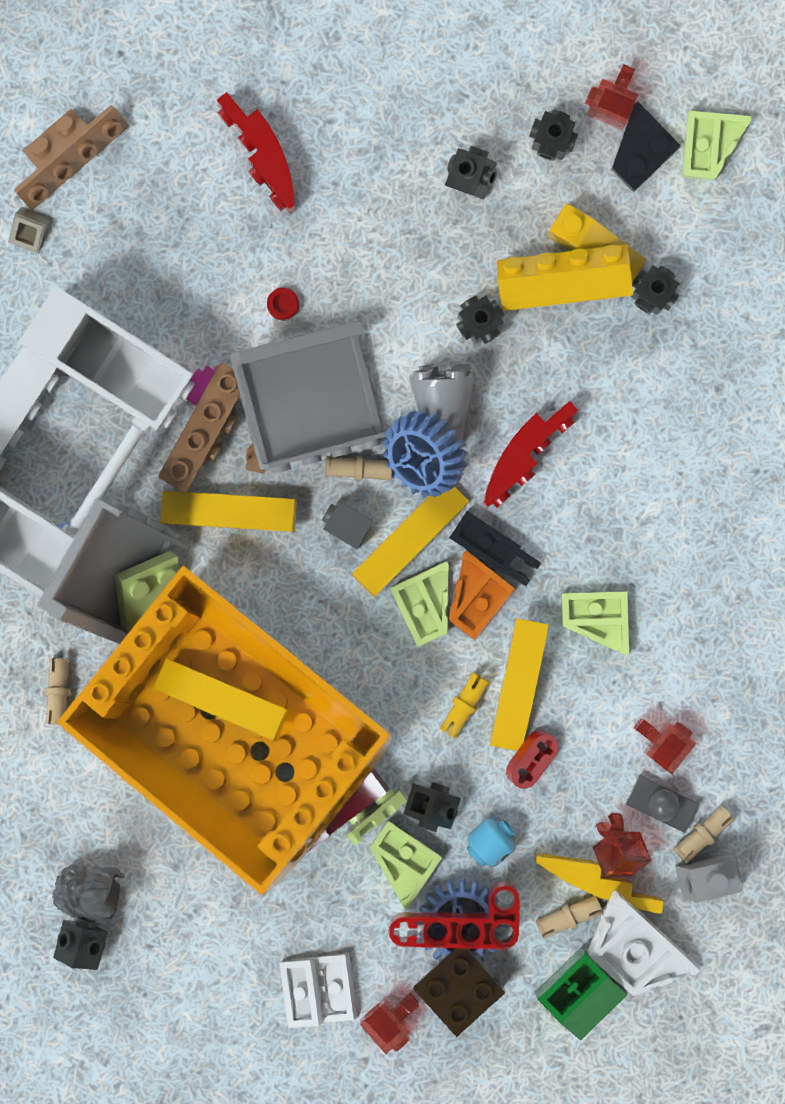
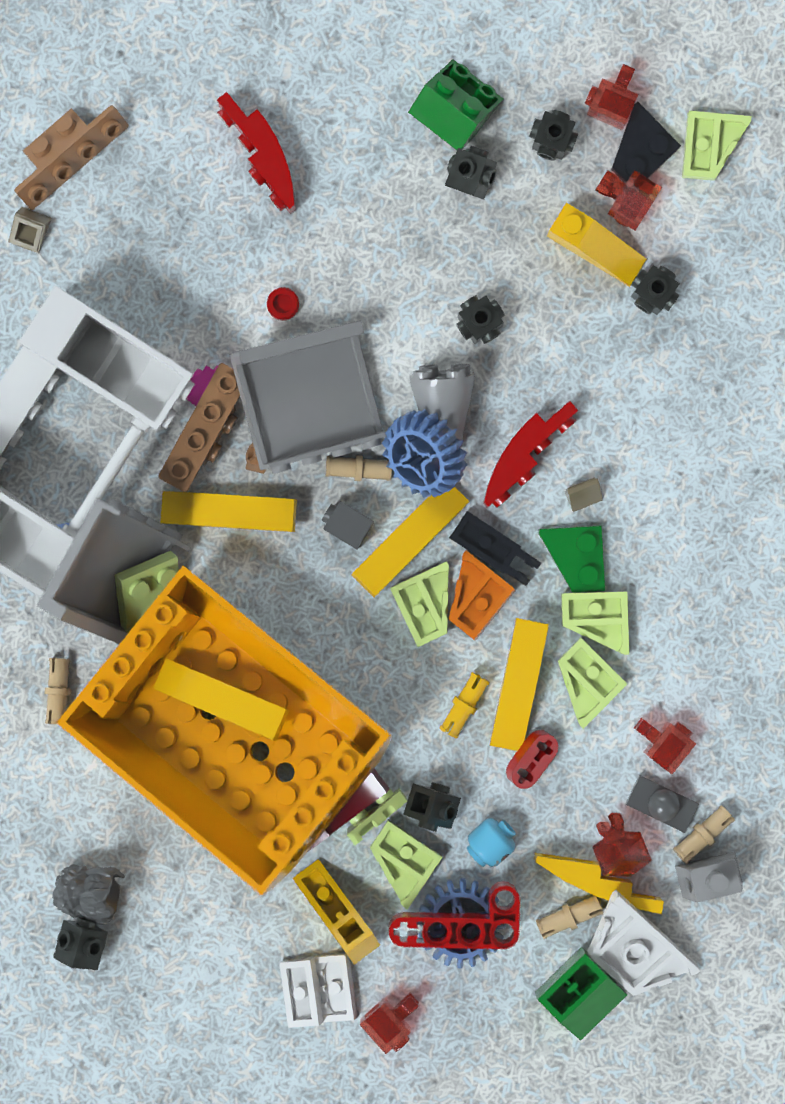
dark brown bracket [413,948,506,1037] -> none
yellow brick [497,244,633,311] -> none
none -> yellow slope [292,859,380,965]
none -> green slope [408,59,504,150]
none -> green wing [538,526,605,593]
none -> yellowish green wing [557,638,627,729]
none -> dark tan slope [565,477,603,512]
none -> clear red brick [595,170,662,231]

